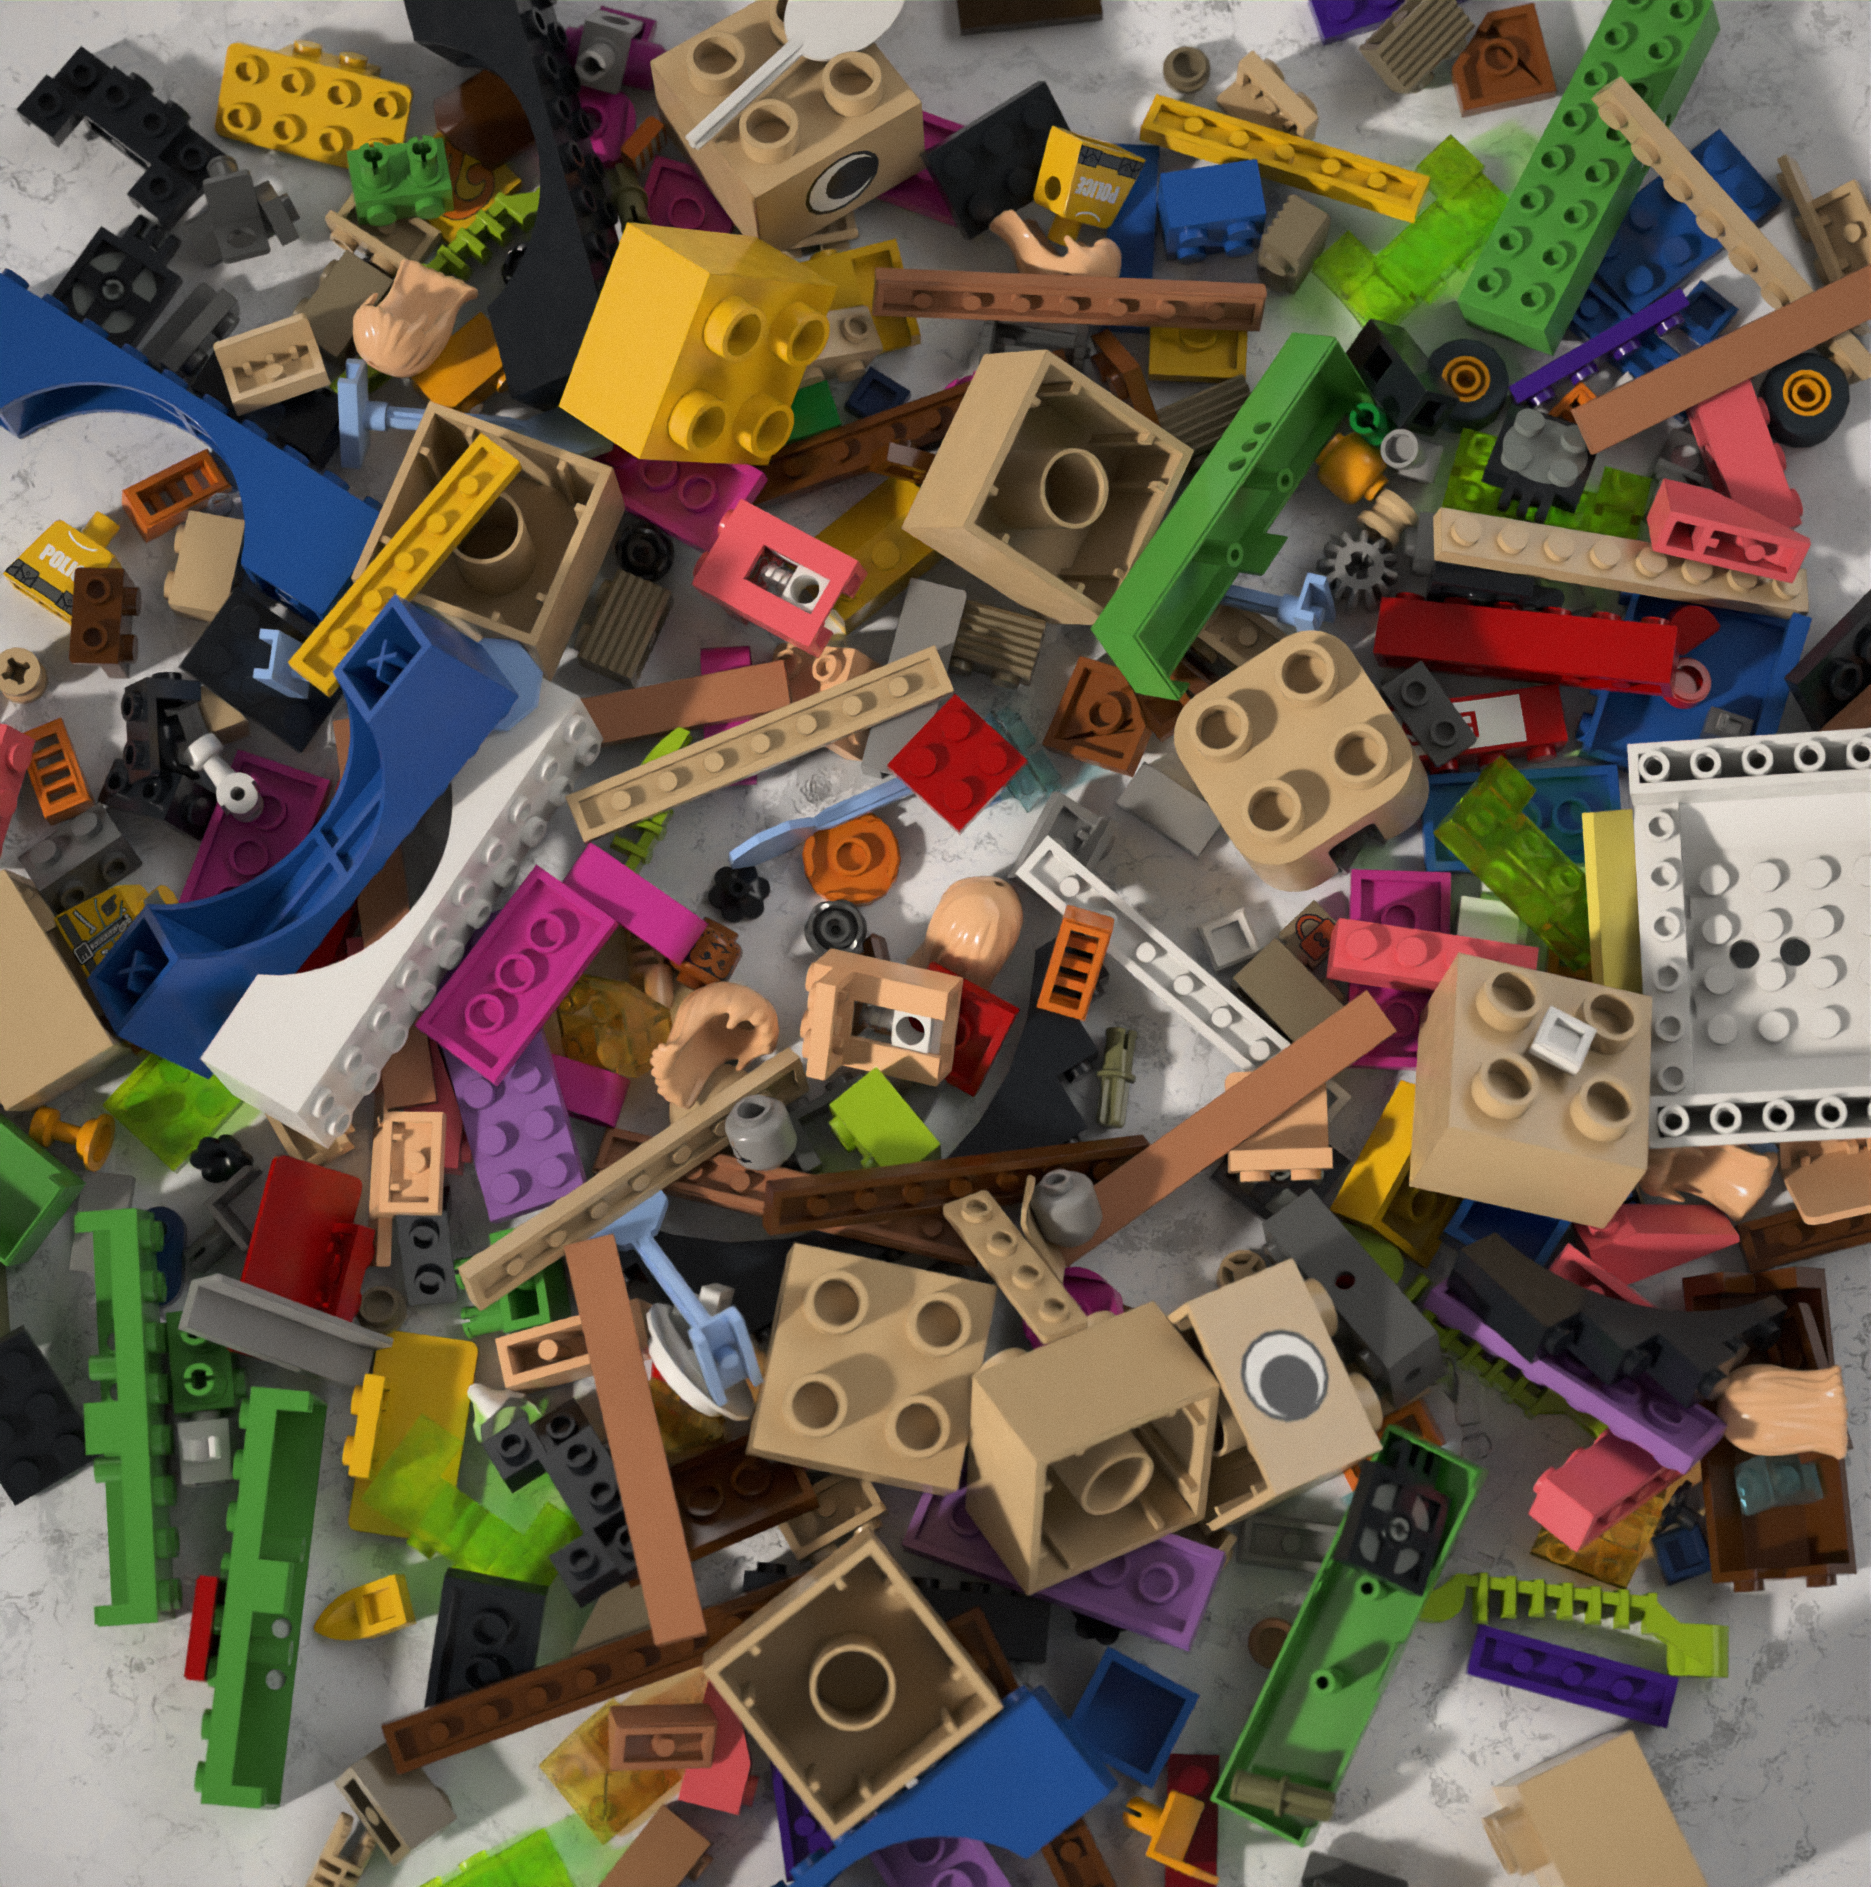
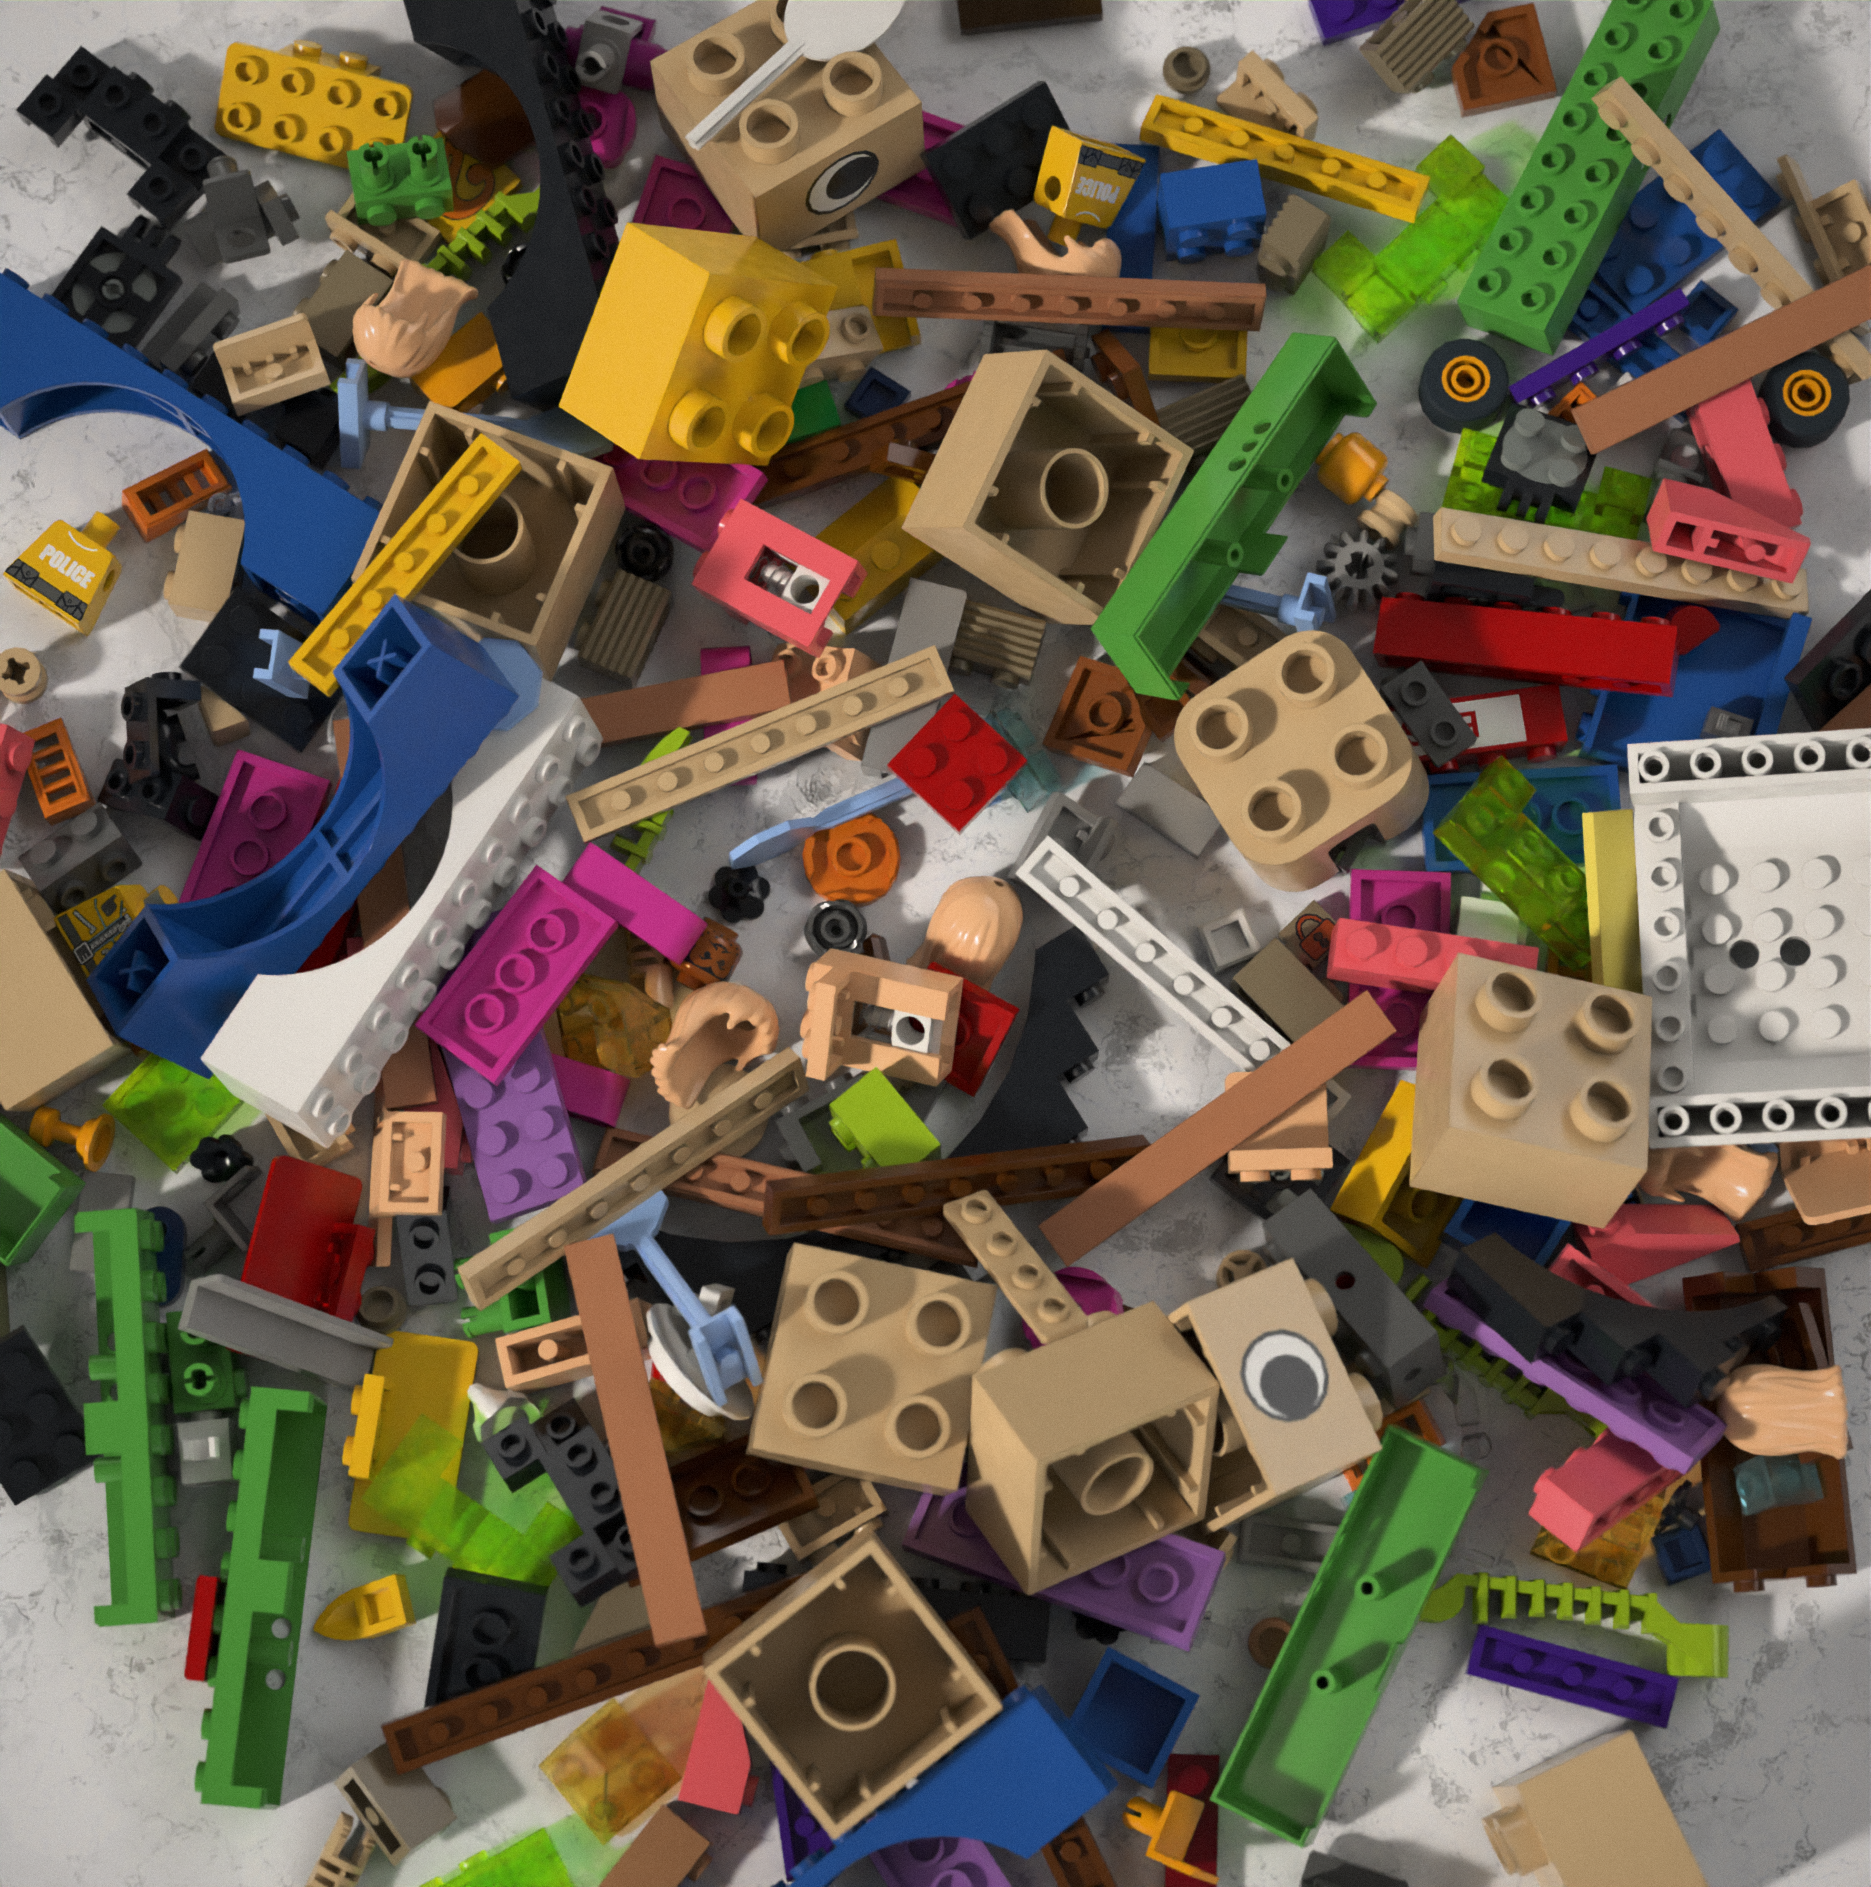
reddish brown bracket [69,567,141,679] -> none
white leg [182,733,264,822] -> none
olive axle [607,163,652,233] -> none
nougat slope [608,1703,718,1771] -> none
orange tile [620,115,668,176] -> none
light grey head [725,1095,797,1171] -> none
tan piece [1020,1175,1066,1285] -> none
light grey head [1030,1169,1103,1248] -> none
orange slope [1037,905,1114,1021] -> none
olive axle [1096,1027,1138,1129] -> none
olive axle [1230,1769,1336,1823] -> none
black piece [1333,1436,1453,1597] -> none
black brick [1346,318,1460,437] -> none
green pin [1349,402,1399,447] -> none
light grey leg [1380,429,1444,485] -> none
white tile [1528,1006,1597,1076] -> none
red tile [1663,657,1711,709] -> none

